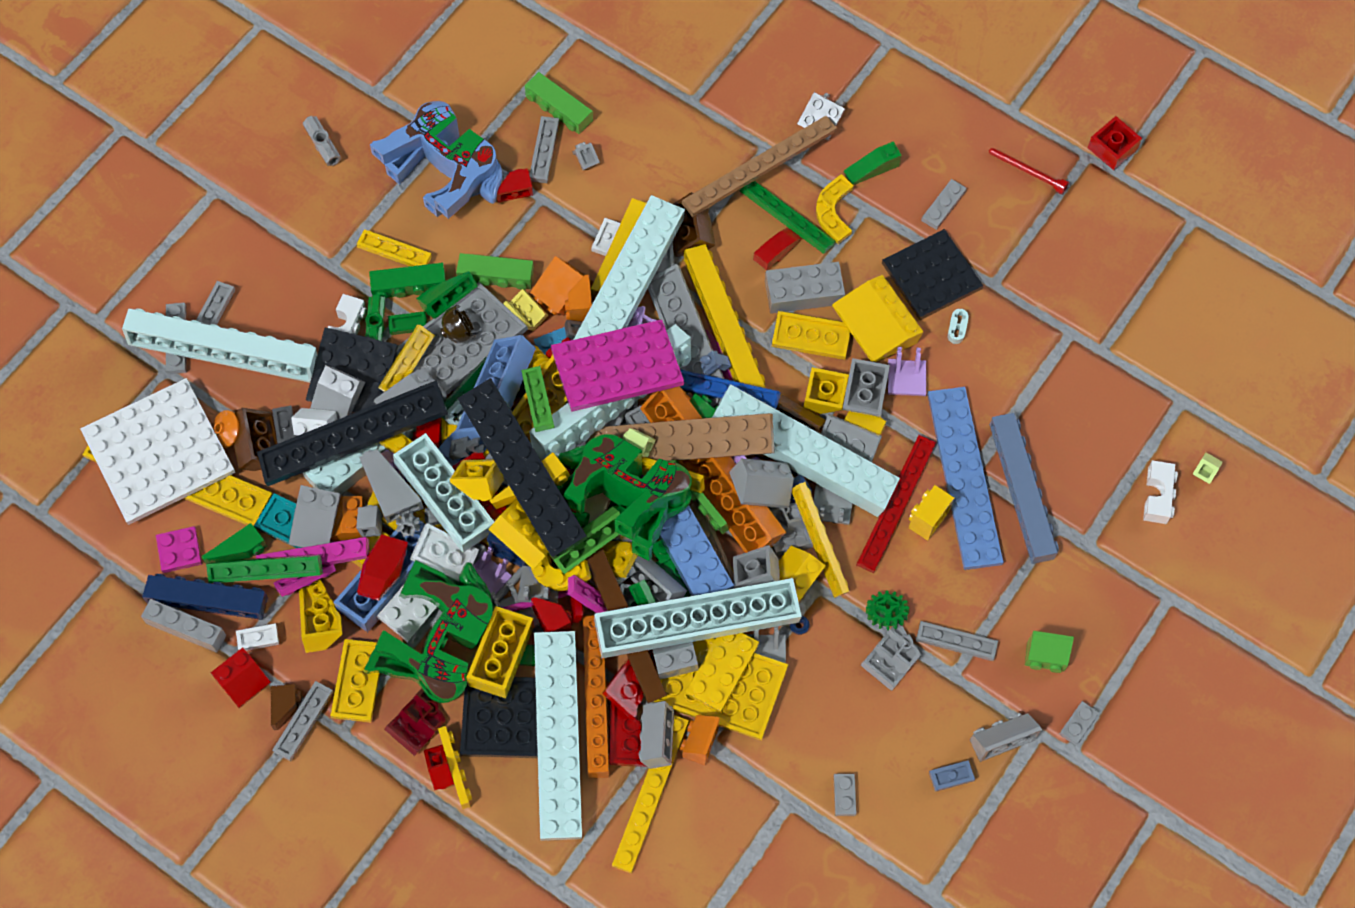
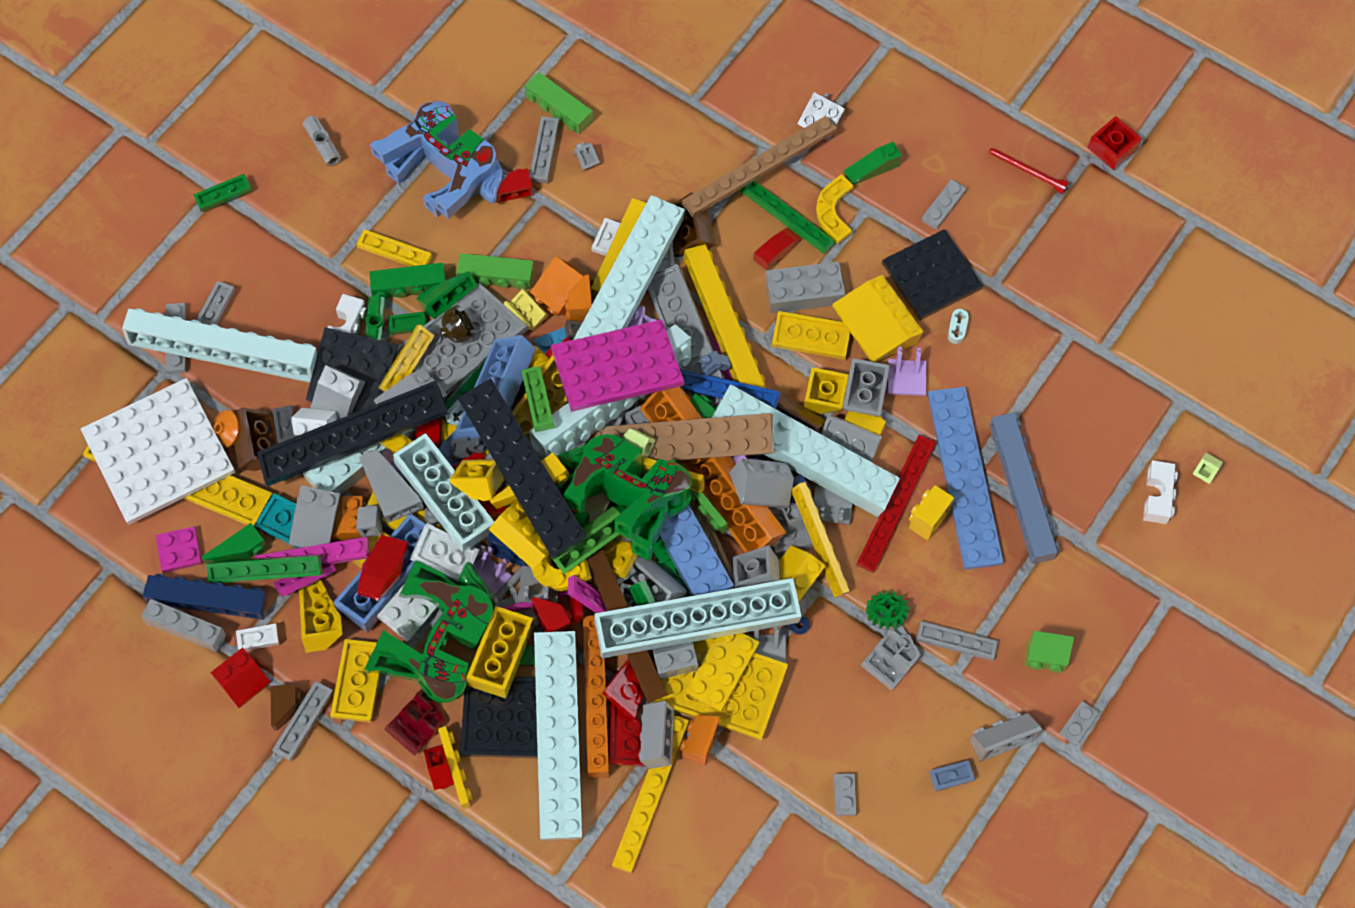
light grey gear [396,512,420,537] -> none
none -> green plate [193,174,252,212]

